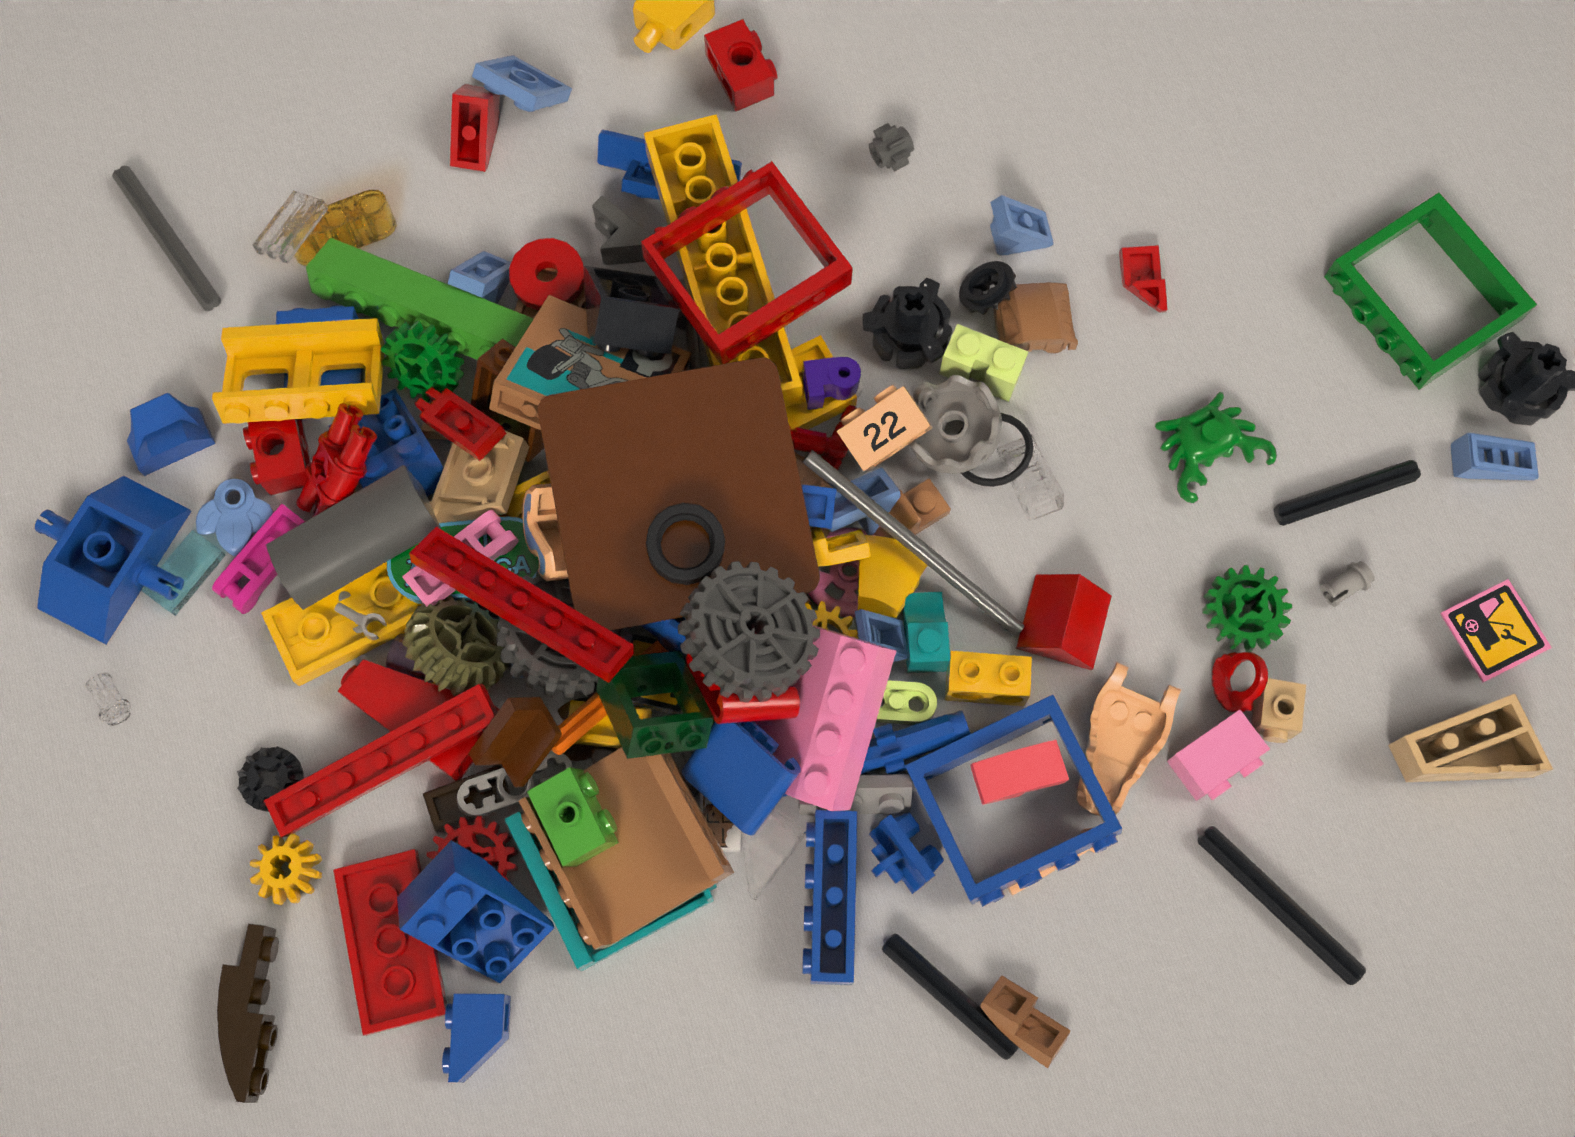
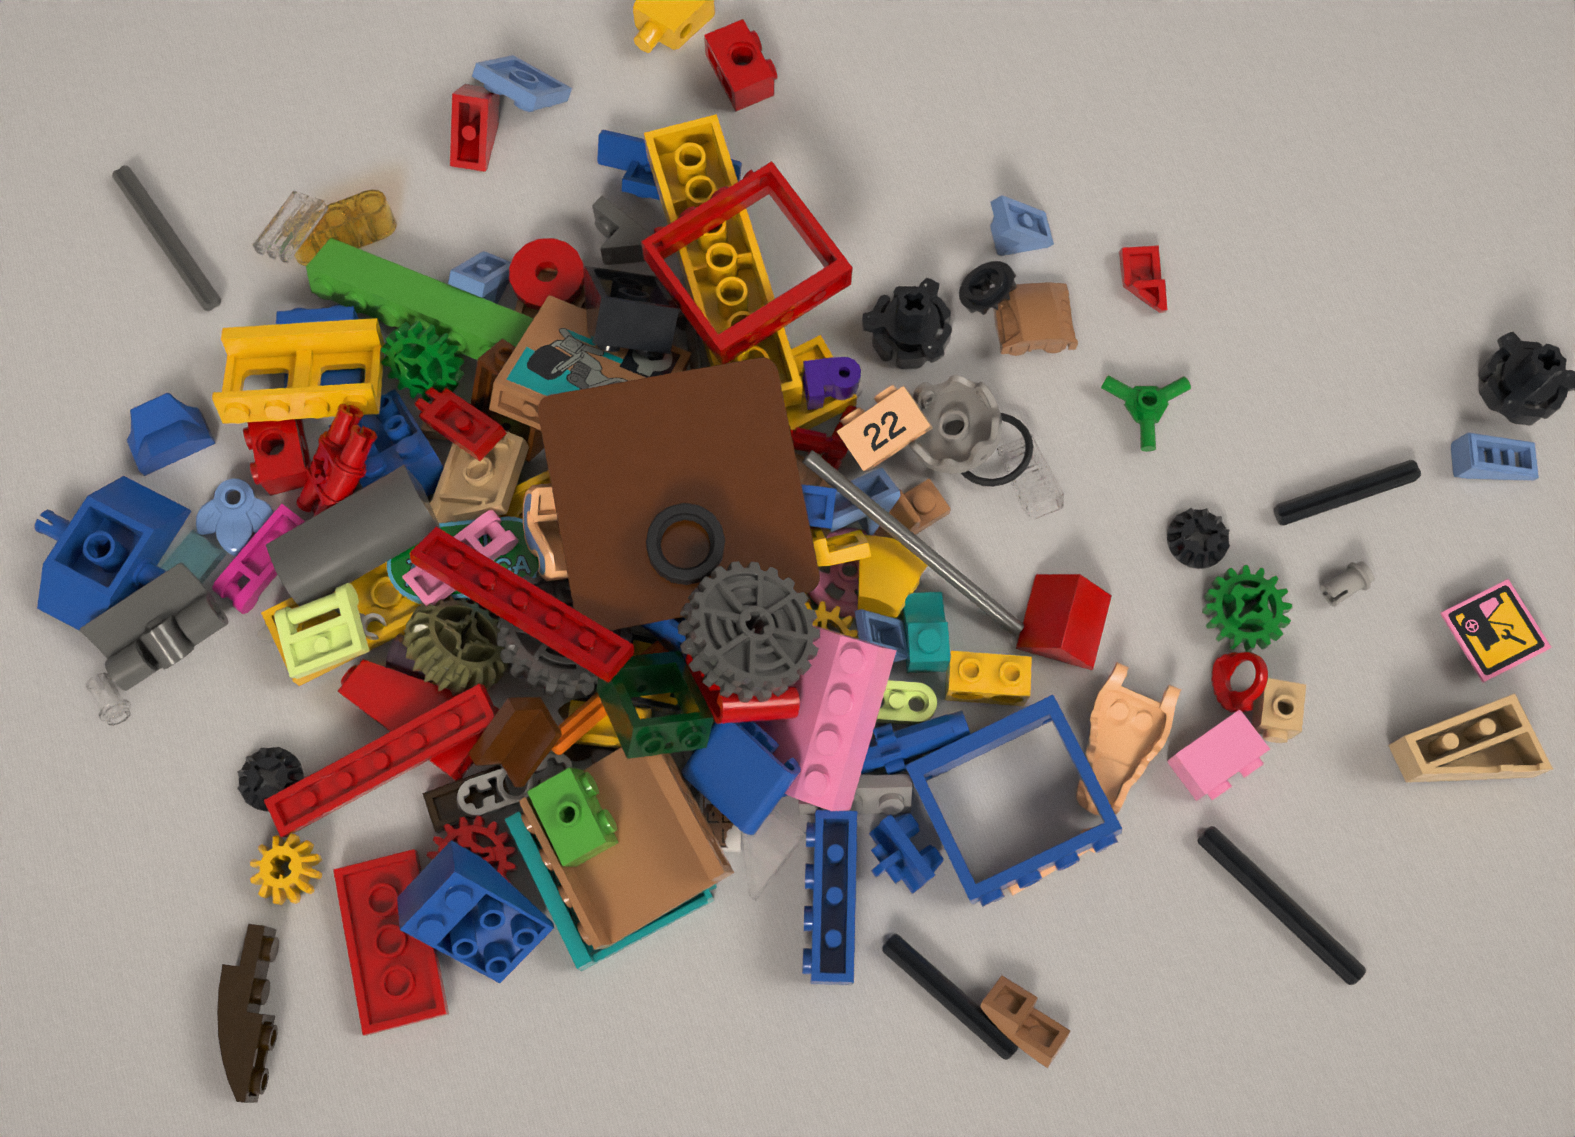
blue slope [442,994,511,1083] -> none
dark grey gear [869,123,914,172] -> none
yellowish green brick [939,324,1028,402] -> none
coral slope [970,740,1069,805] -> none
green animal [1155,392,1277,504] -> none
green window [1324,192,1537,390] -> none
none -> dark grey panel [79,563,229,691]
none -> yellowish green plate [274,583,370,679]
none -> green piece [1101,375,1191,452]
none -> black gear [1167,508,1230,569]

